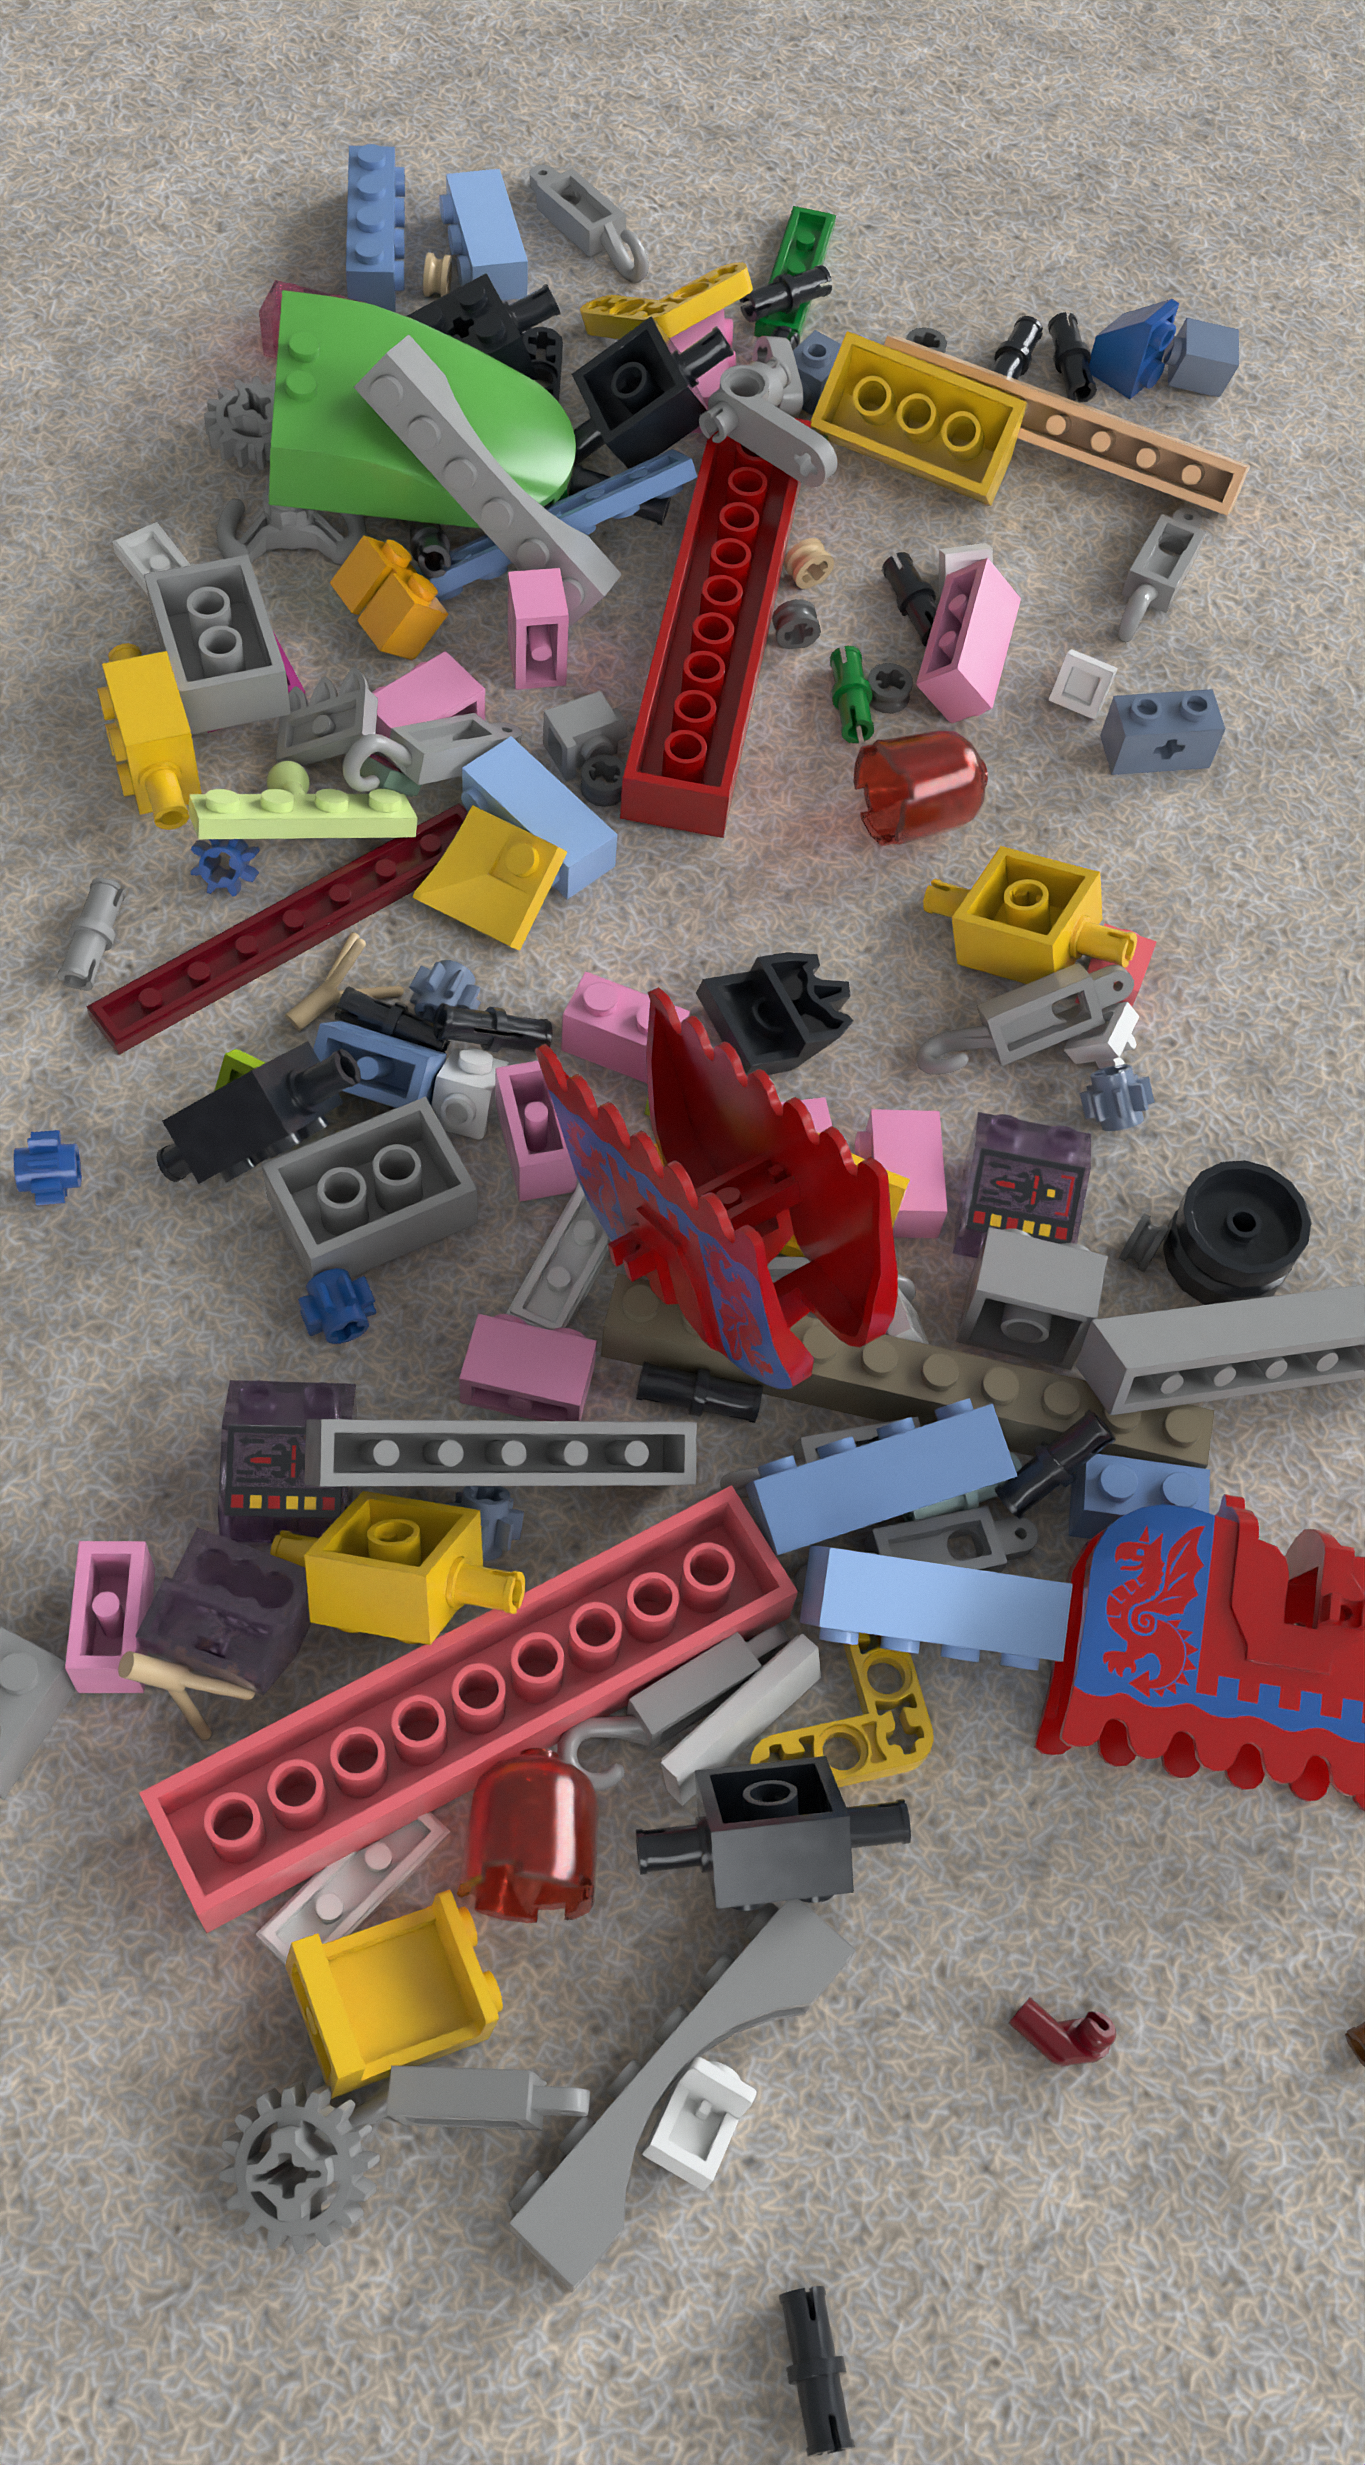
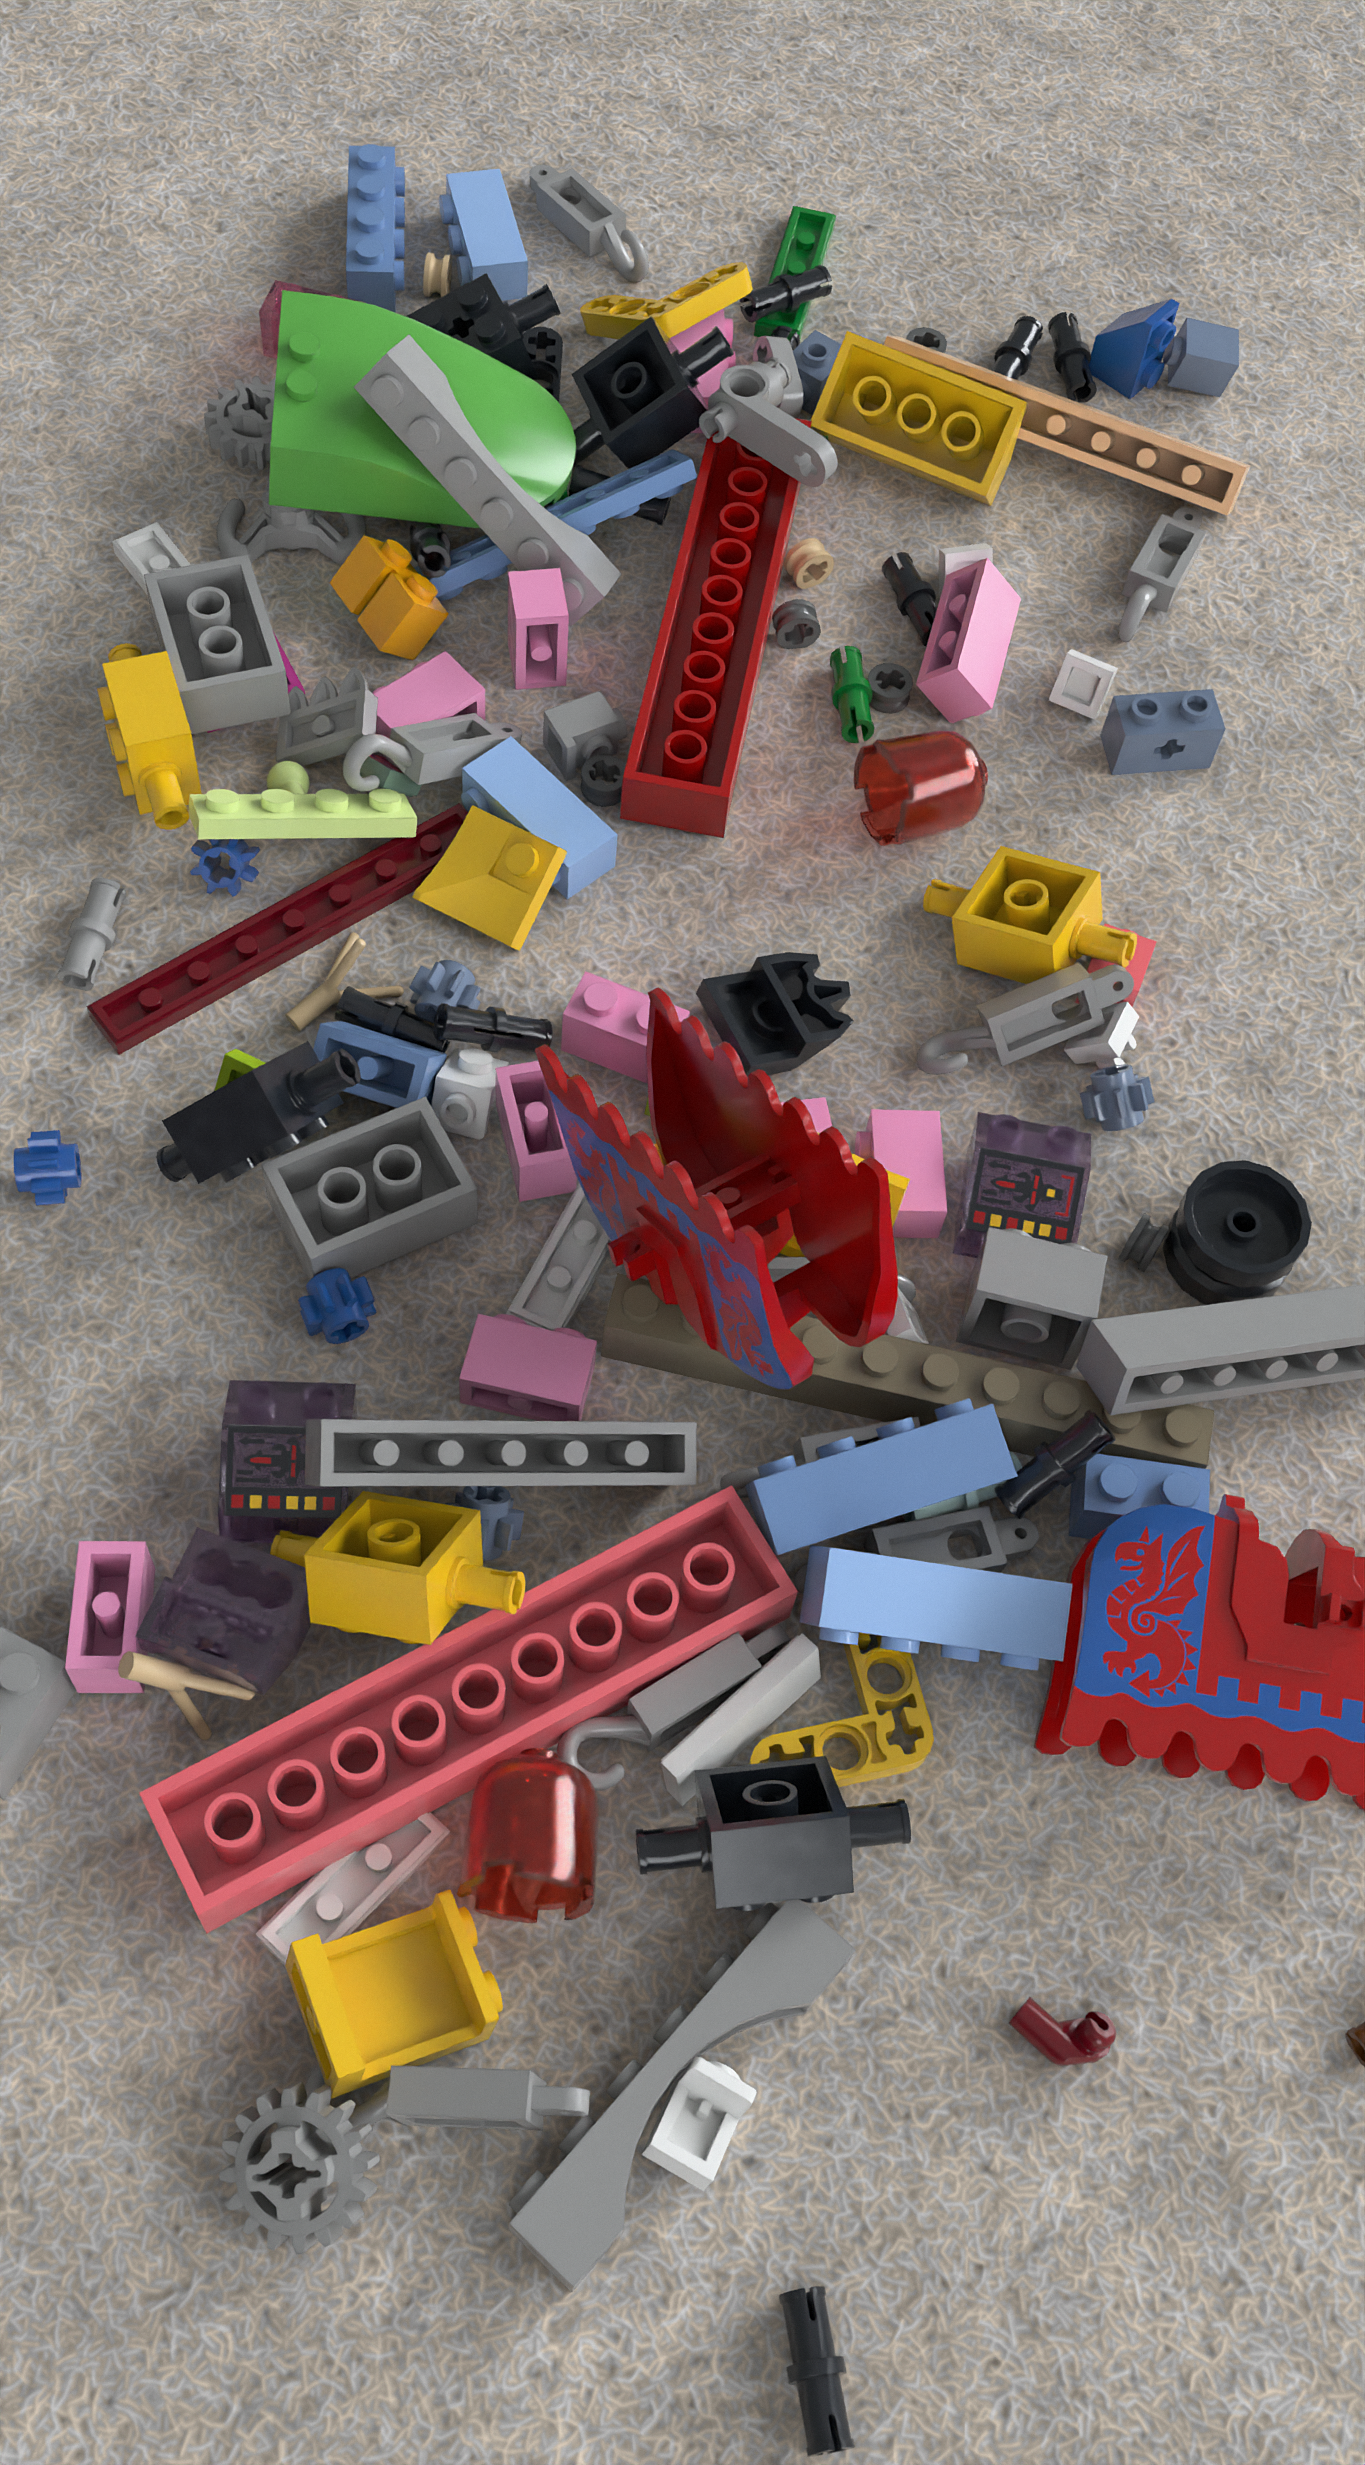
black pin [636,1361,763,1423] -> none

